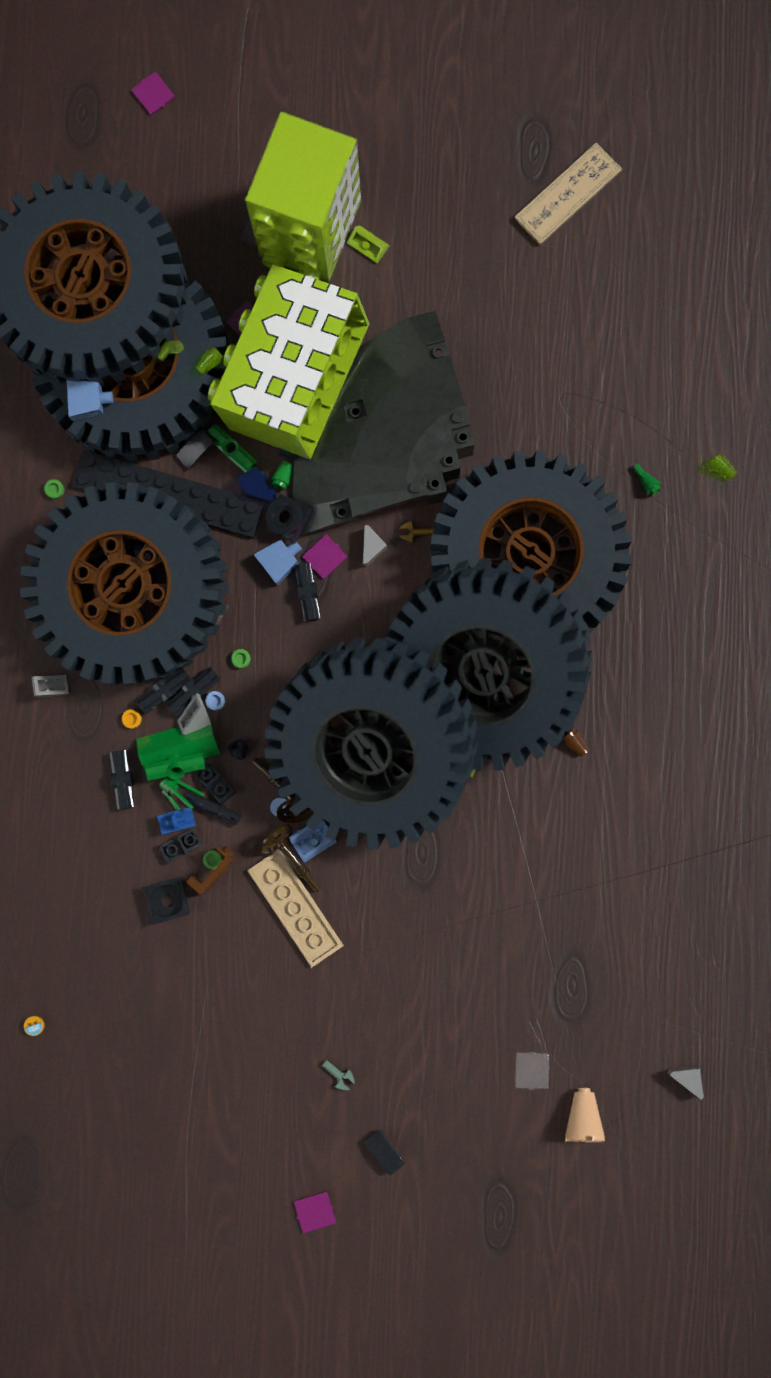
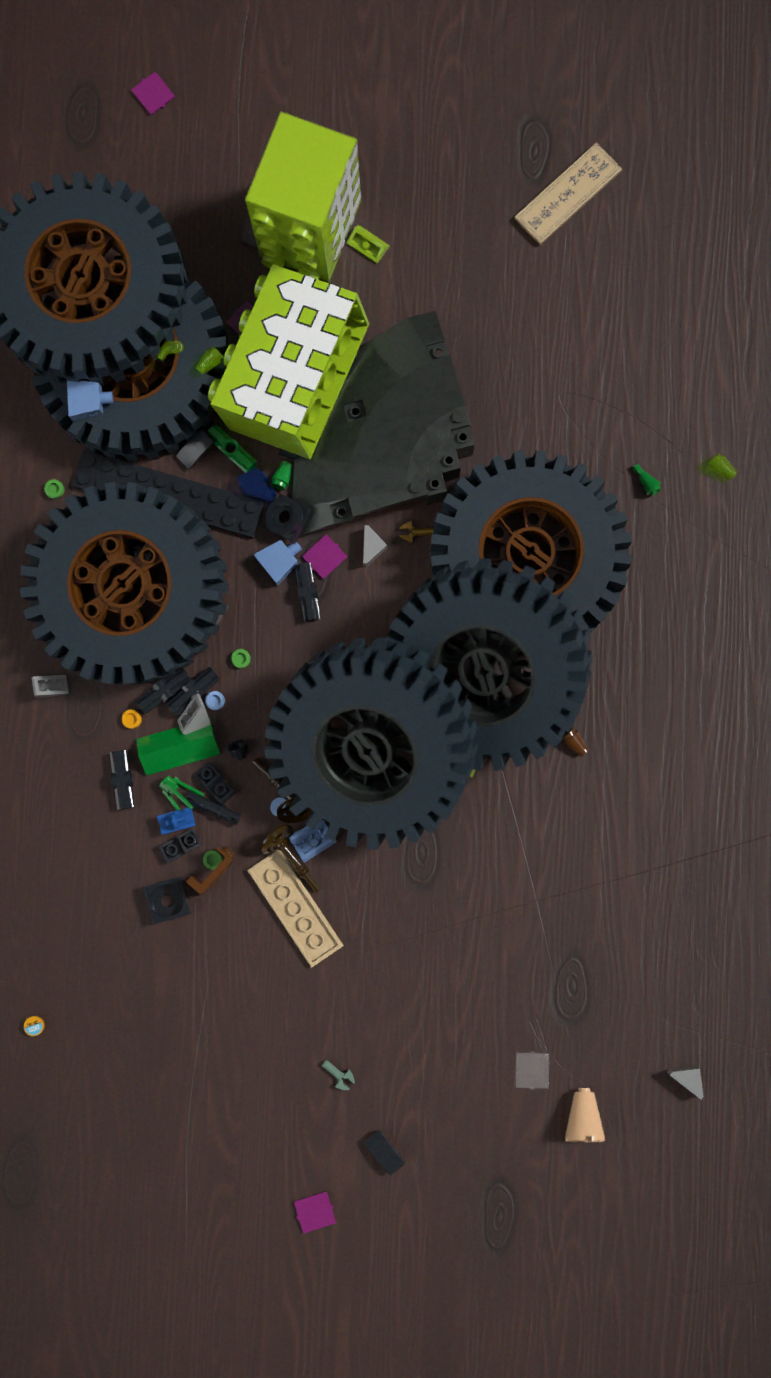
green piece [145,753,205,781] -> none

